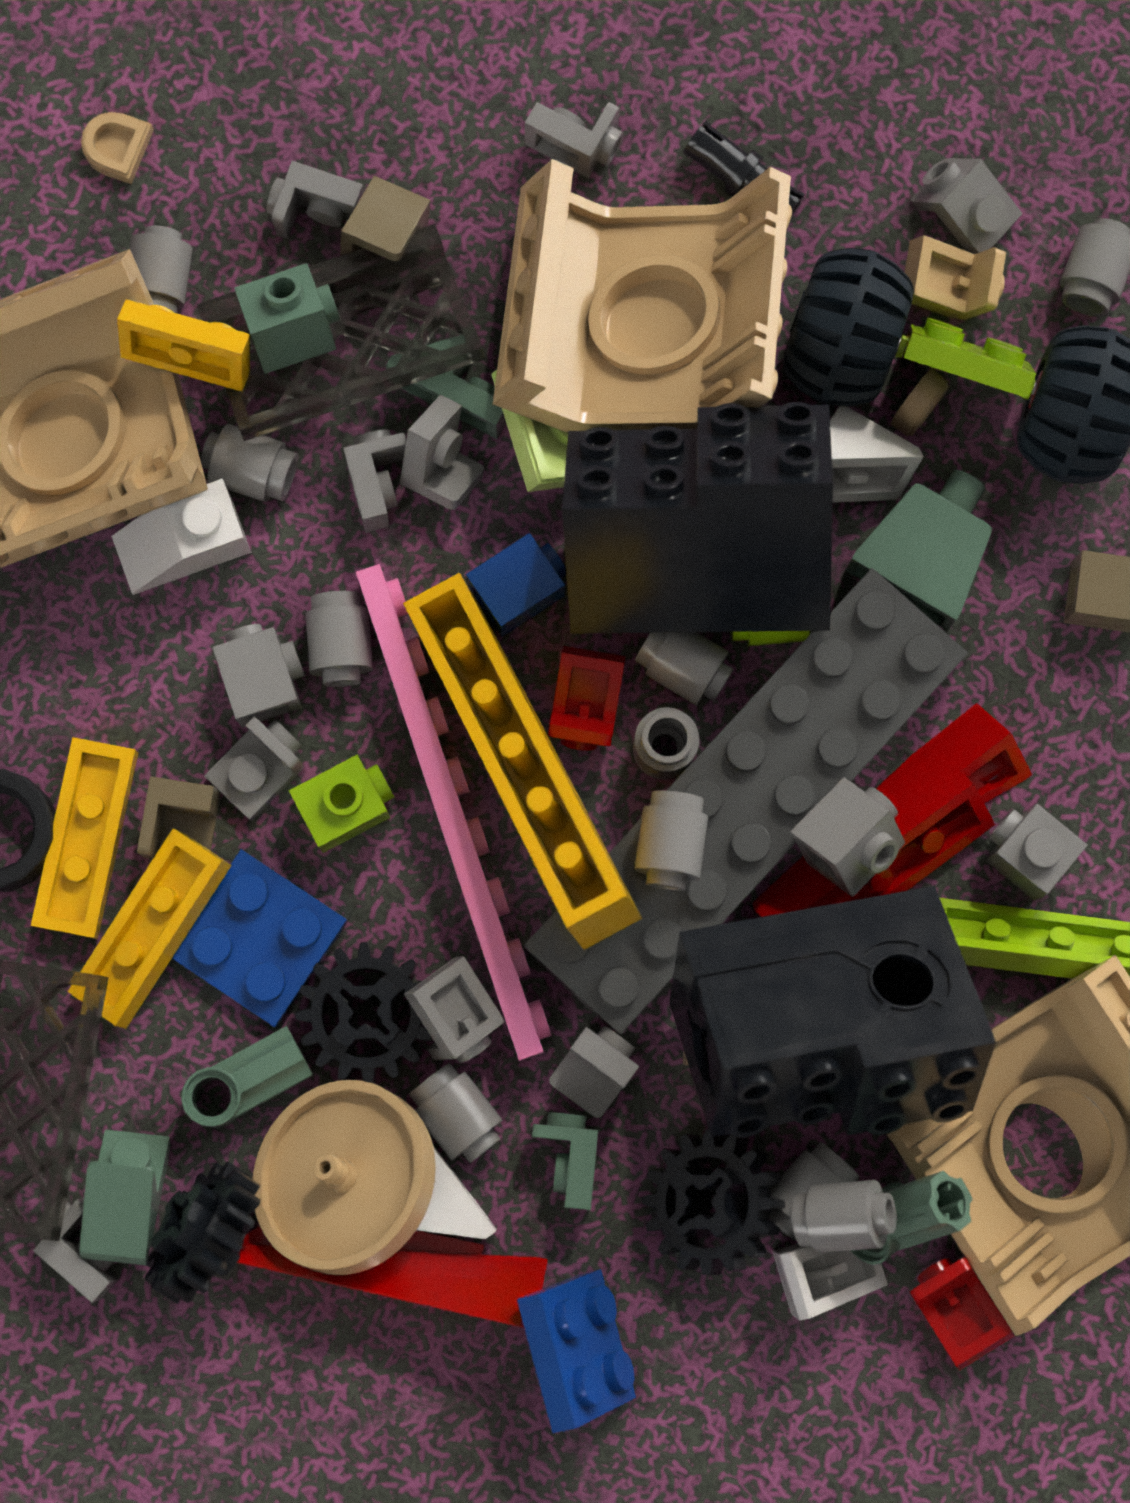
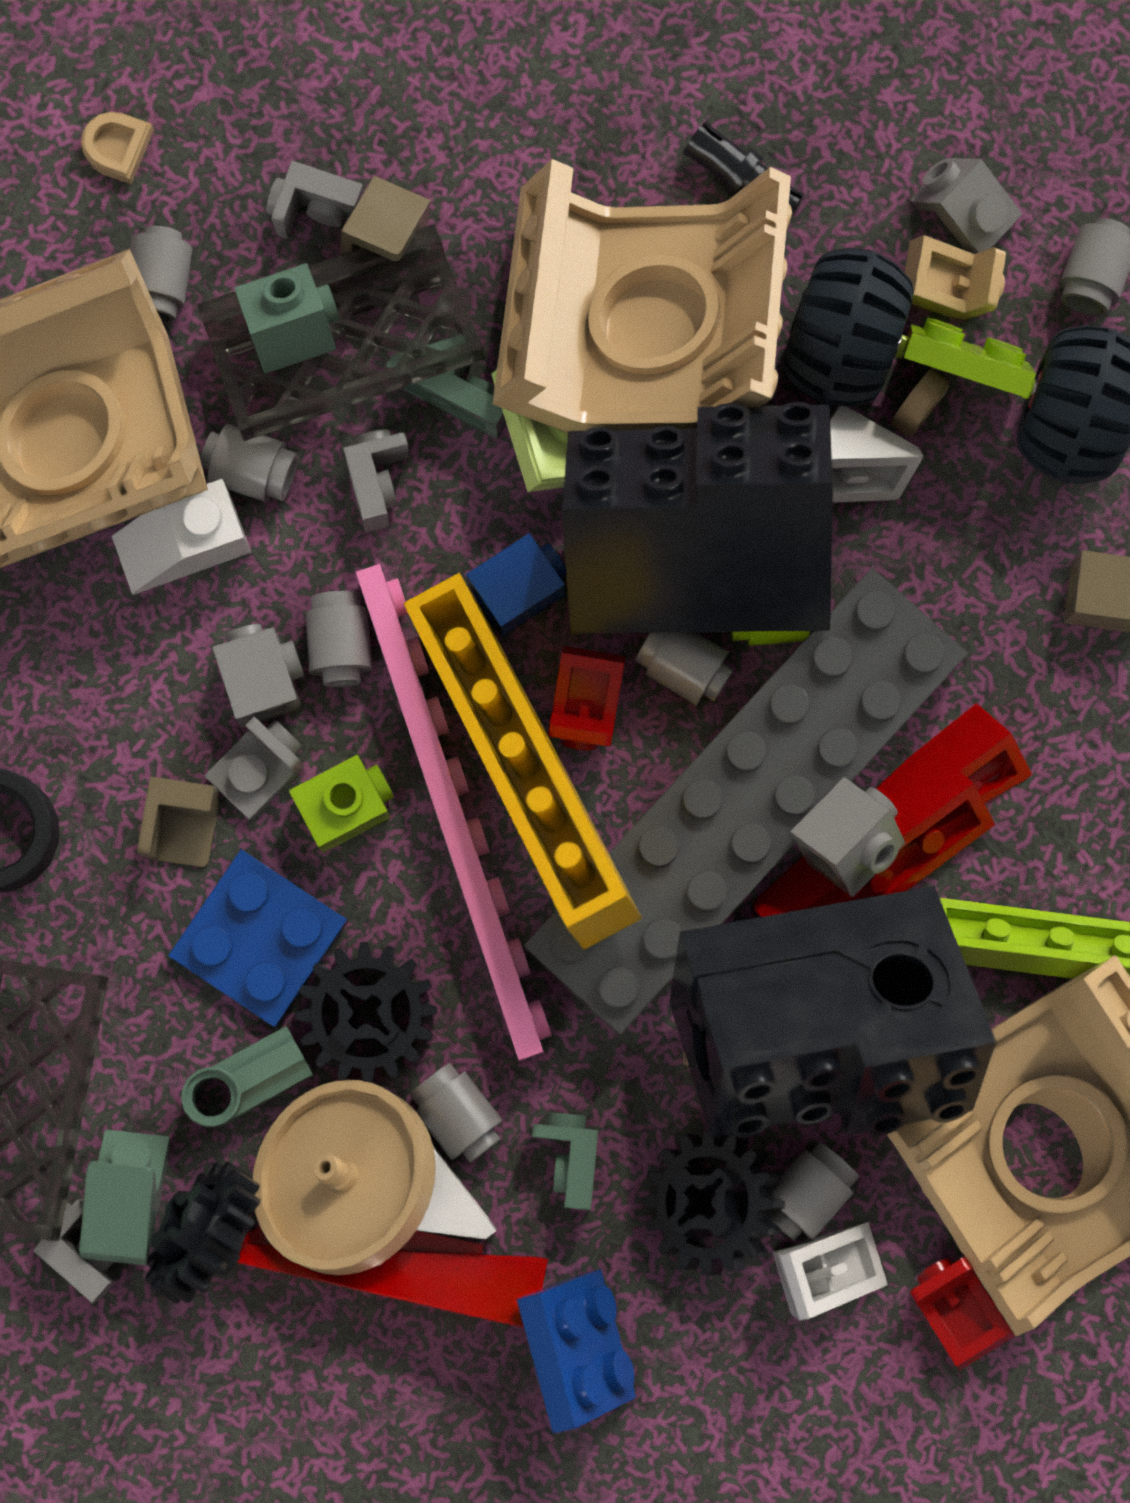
yellow plate [30,737,139,940] -> none
yellow plate [67,828,232,1029] -> none
yellow plate [117,299,250,392] -> none
light grey bracket [400,394,484,510] -> none
light grey bracket [404,956,505,1063] -> none
light grey bracket [525,102,624,179] -> none
light grey bracket [549,1025,640,1118] -> none
light grey brick [633,707,699,780] -> none
light grey brick [634,790,708,891] -> none
light grey brick [791,1180,897,1252] -> none
sand green torso [845,470,993,631] -> none
sand green piece [851,1170,973,1265] -> none
light grey brick [985,804,1087,901] -> none

